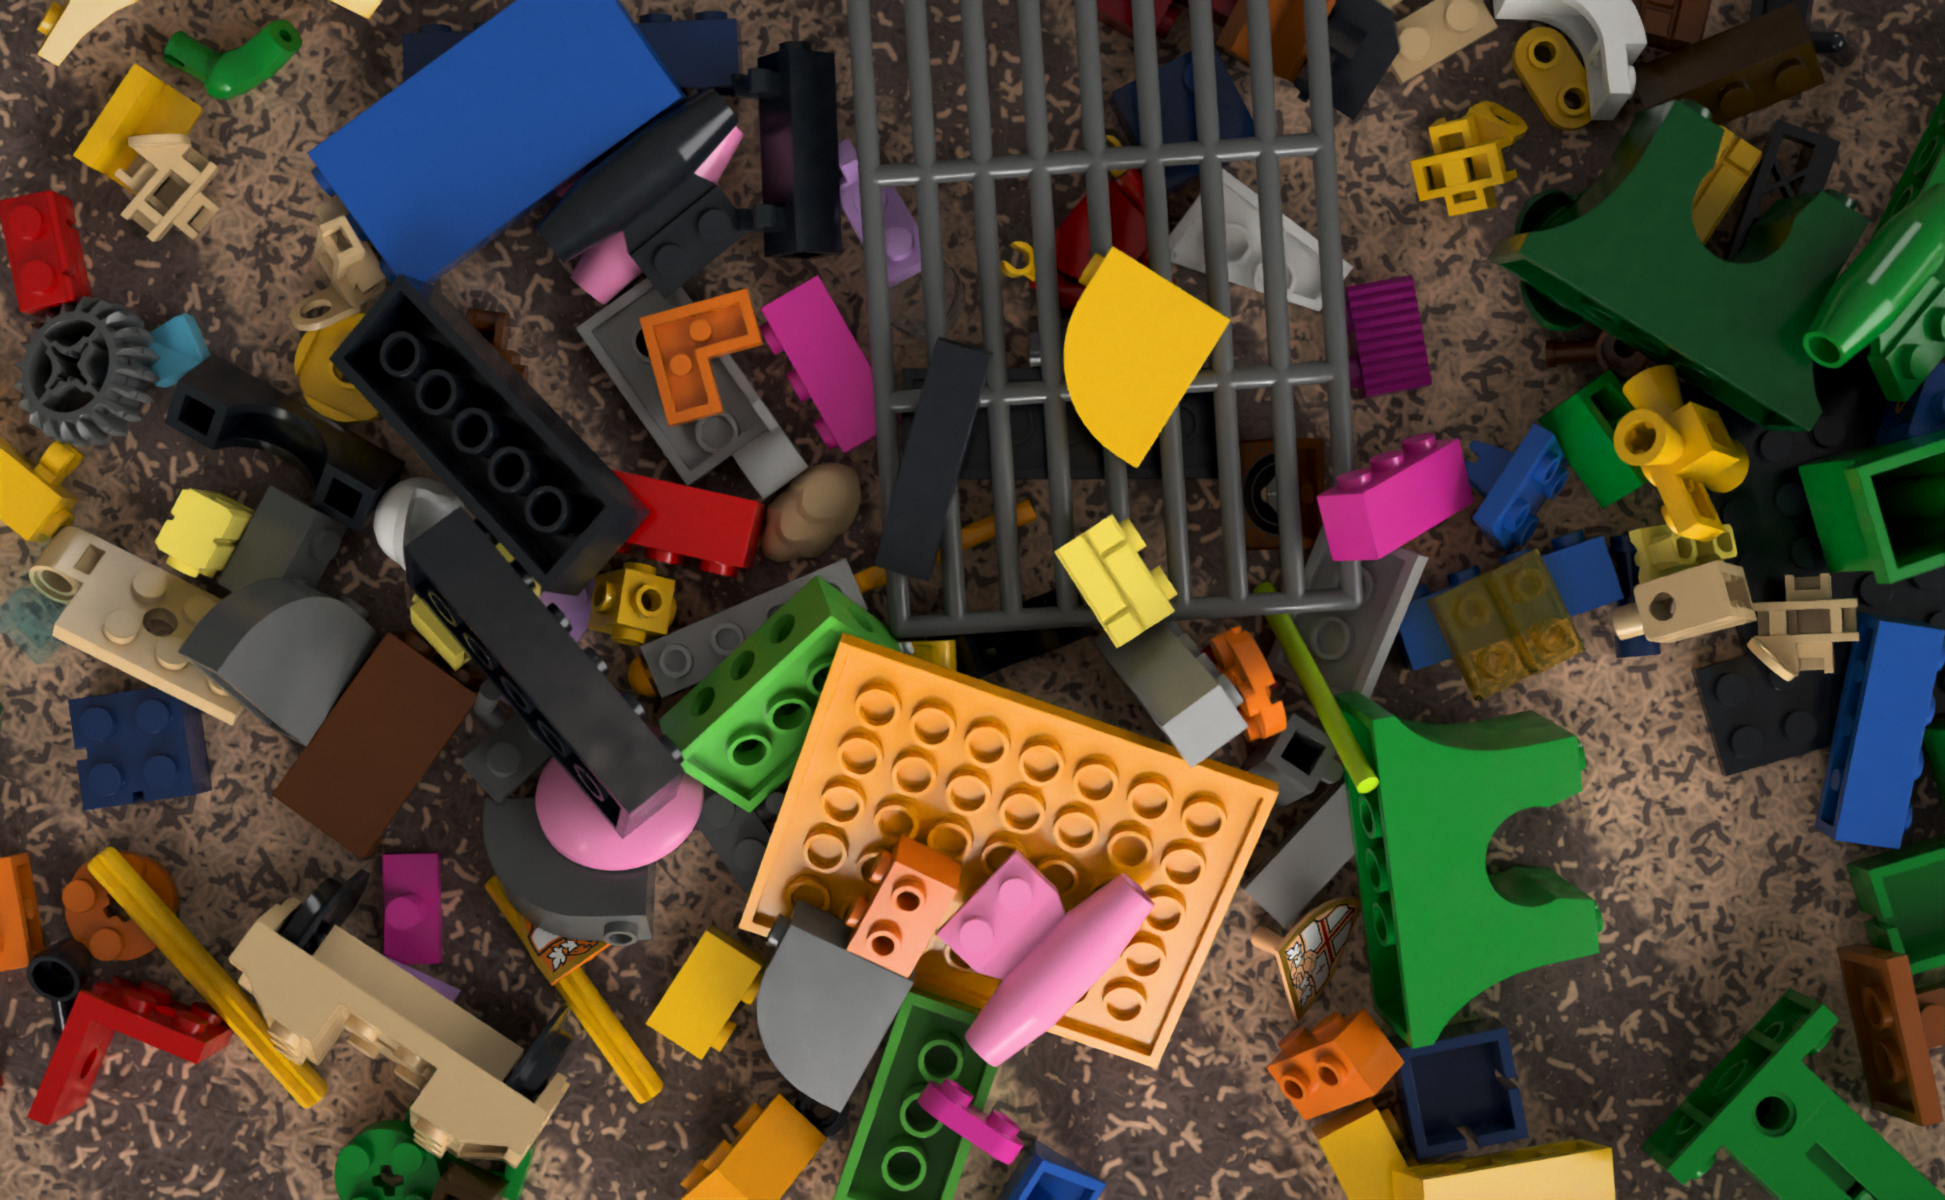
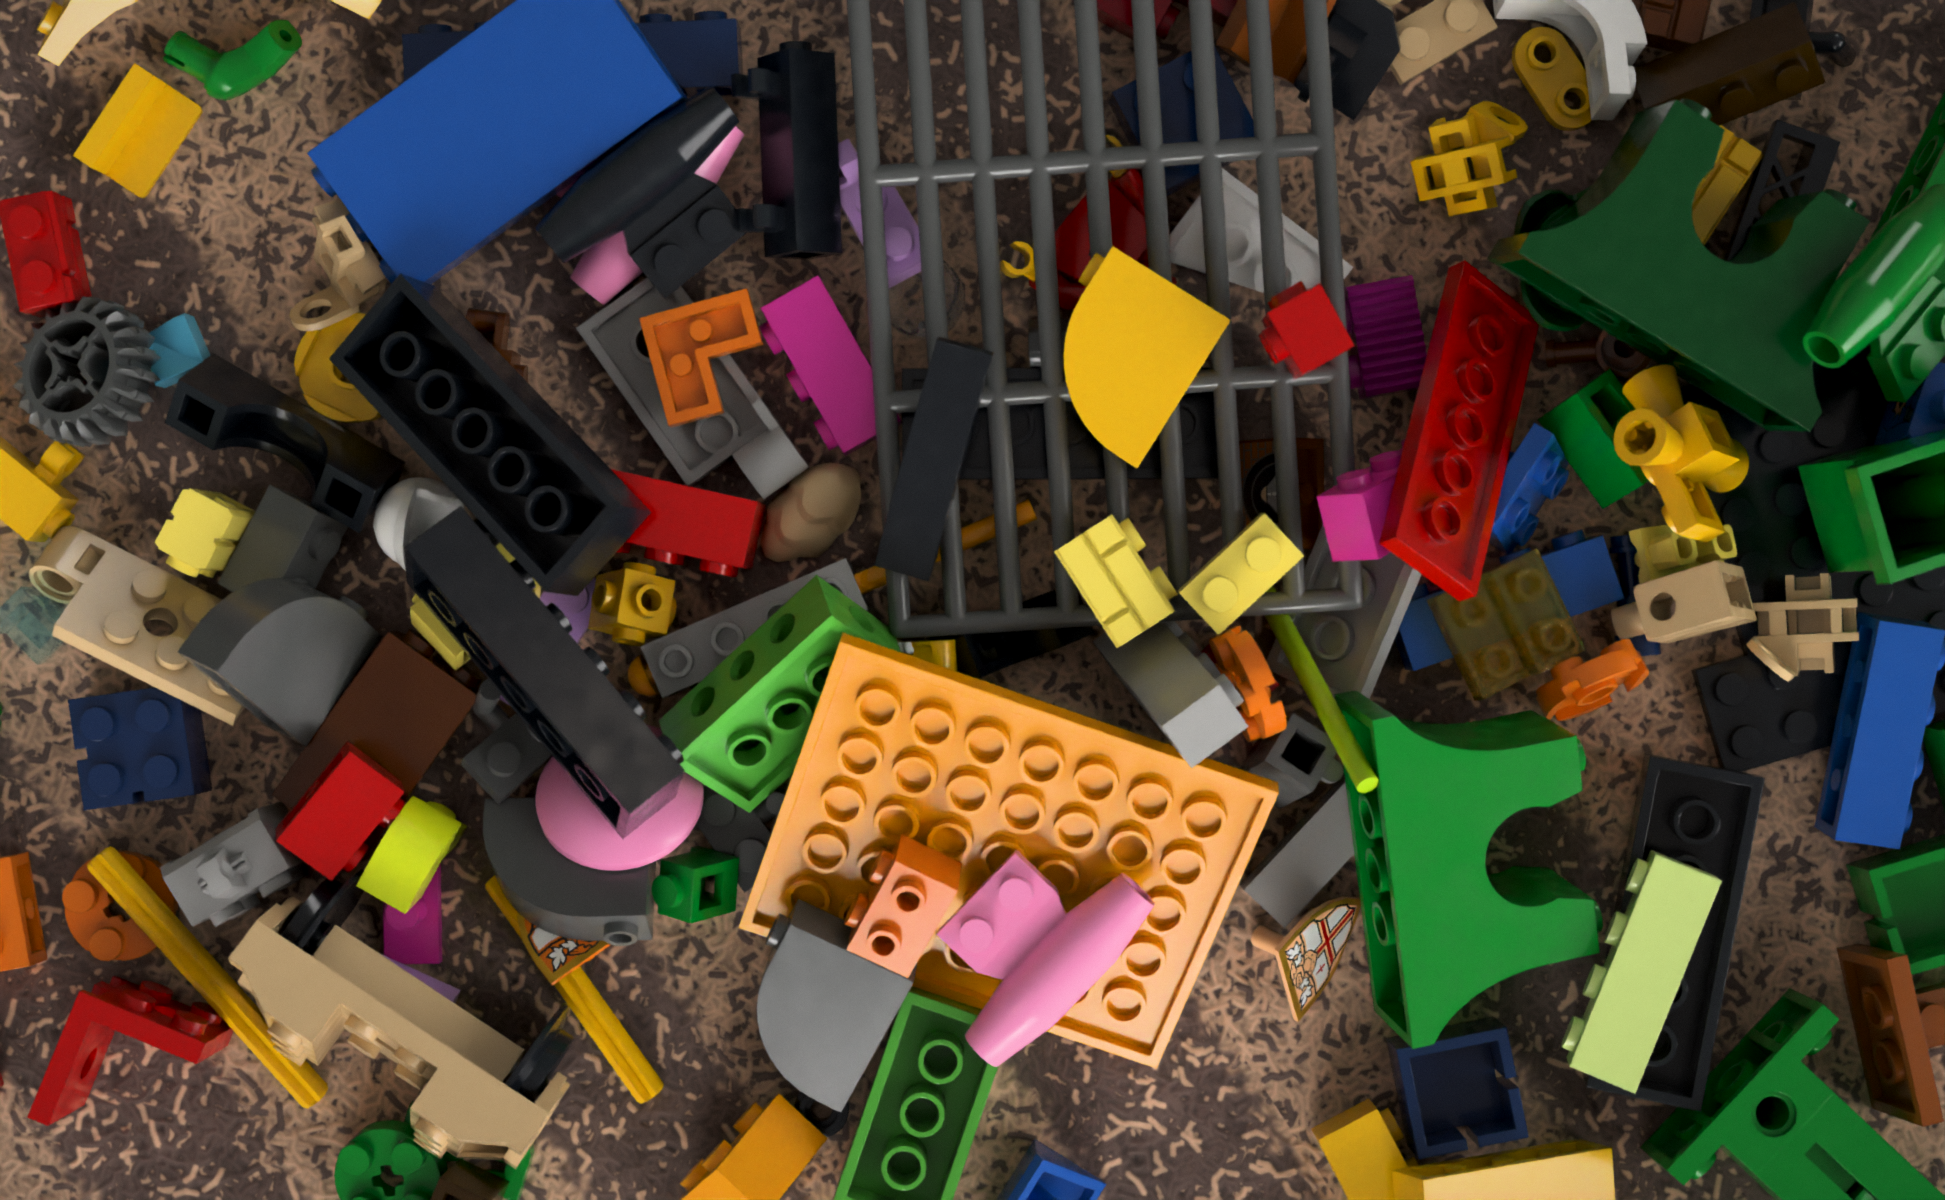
black bar [26,938,90,1041] -> none
tan piece [114,134,221,242] -> none
yellow piece [646,924,766,1060] -> none
dark pink plate [917,1078,1024,1165] -> none
orange brick [1266,1008,1405,1121] -> none
none -> light grey hinge [160,802,308,927]
none -> red brick [275,740,405,881]
none -> neon yellow brick [356,796,467,914]
none -> green brick [651,846,739,924]
none -> light yellow brick [1177,513,1304,635]
none -> red brick [1258,281,1355,381]
none -> red plate [1379,260,1539,602]
none -> orange plate [1536,639,1649,721]
none -> yellowish green brick [1561,850,1722,1094]
none -> black brick [1583,753,1765,1112]

